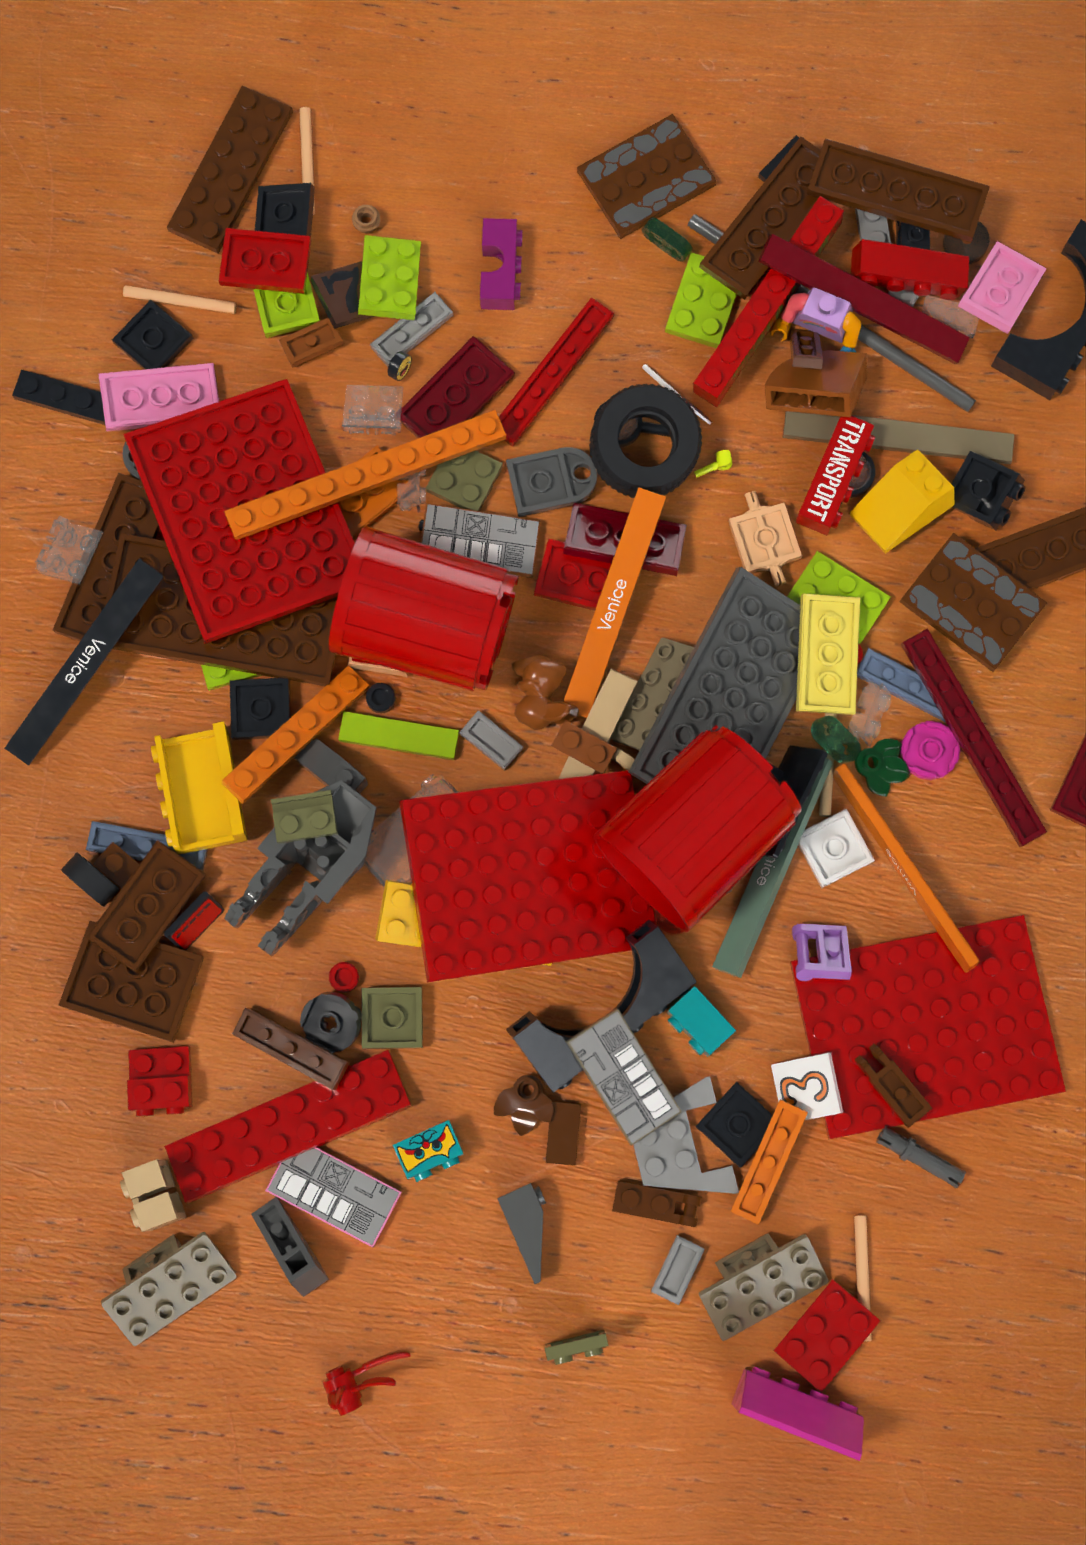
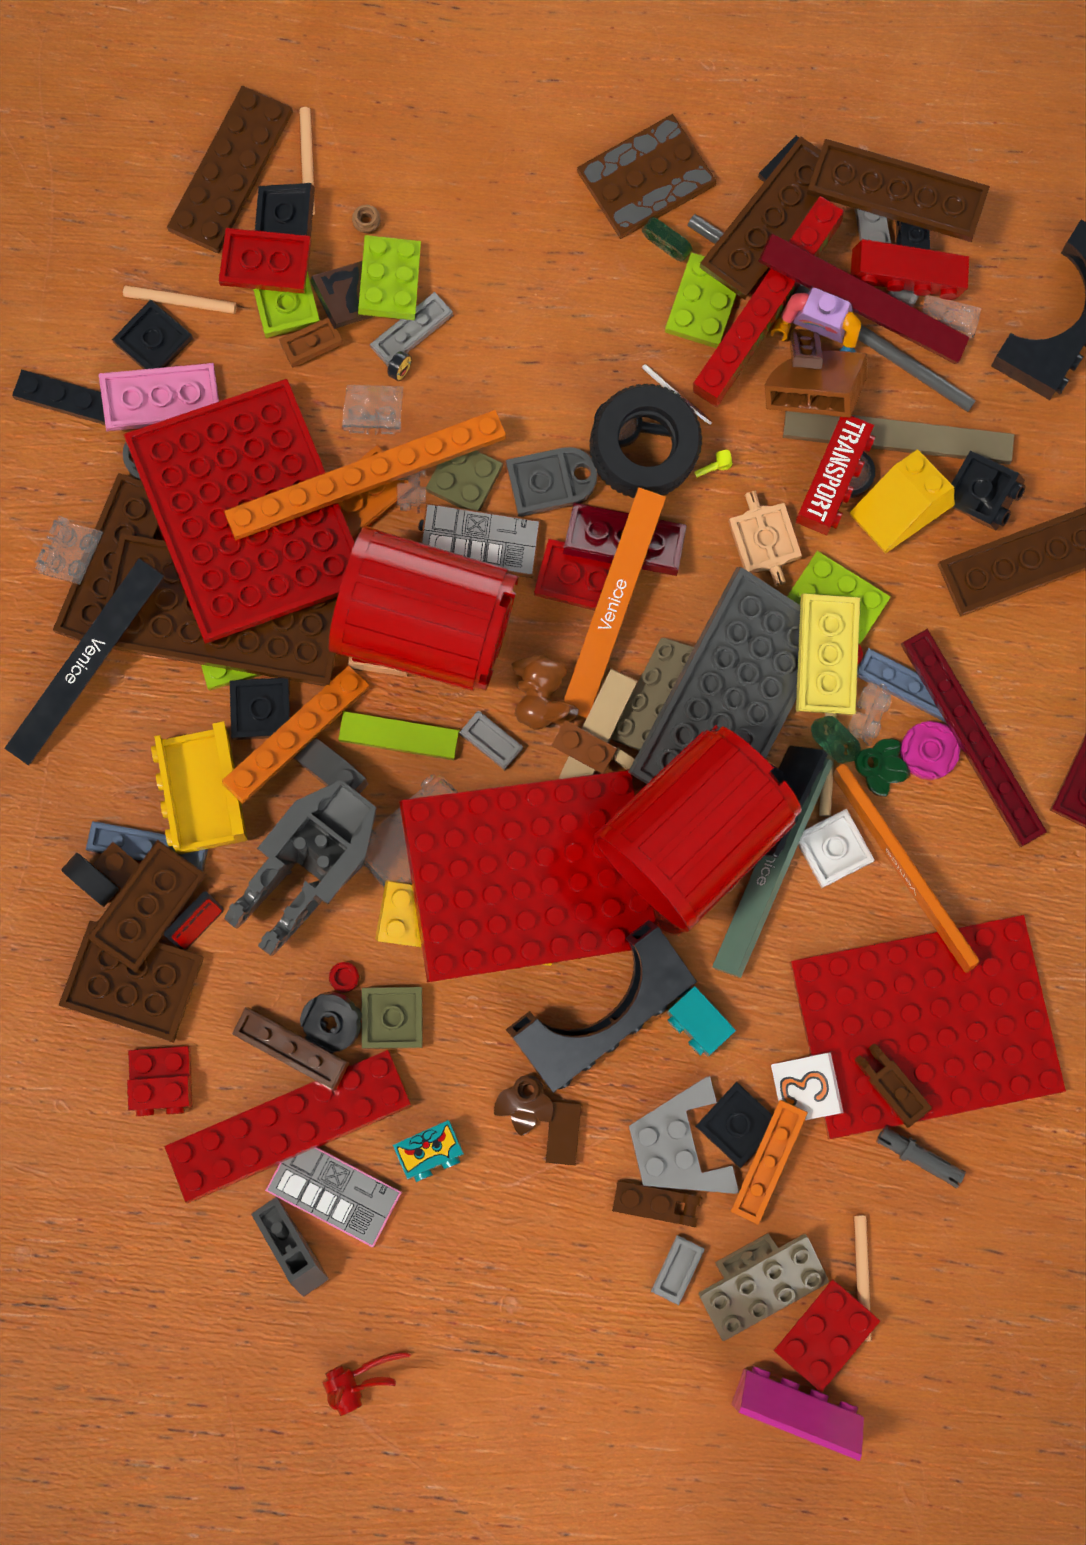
dark tan bracket [101,1232,237,1346] -> none
tan piece [120,1159,187,1232] -> none
olive plate [271,790,338,844] -> none
black tile [366,683,396,714] -> none
dark red tile [395,336,515,438] -> none
magenta arch [480,218,523,310] -> none
dark grey slope [497,1183,546,1284] -> none
red tile [499,297,614,447] -> none
olive plate [544,1330,609,1365] -> none
tile [565,1009,682,1146] -> none
medium lavender plate [792,924,852,981] -> none
reddish brown plate [899,533,1047,672] -> none
clear smoke piece [943,222,990,264] -> none
bright pink plate [958,241,1046,334] -> none

